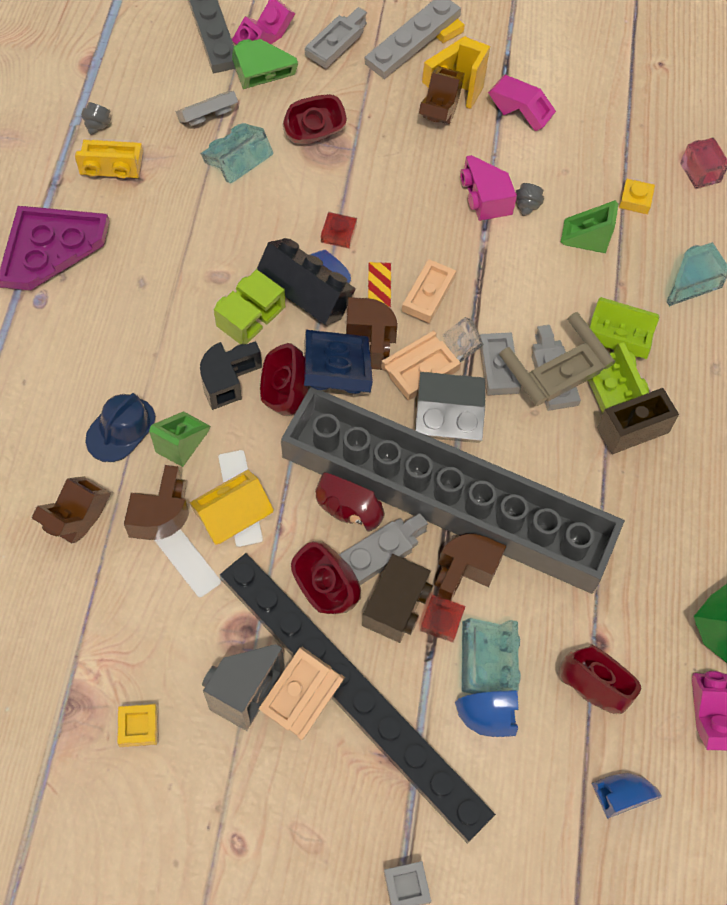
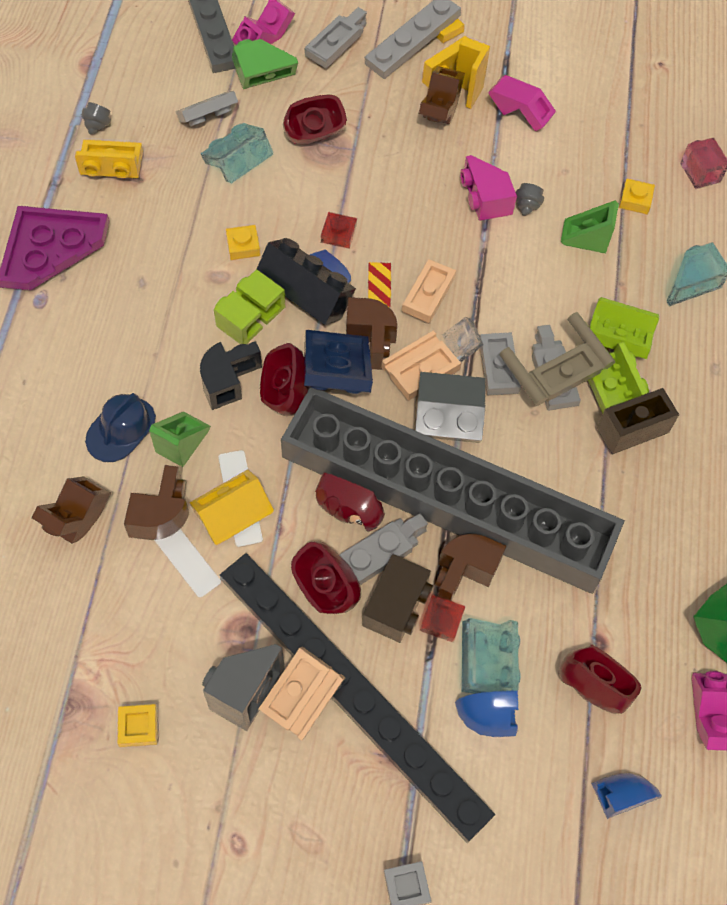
none -> yellow plate [226,225,260,260]

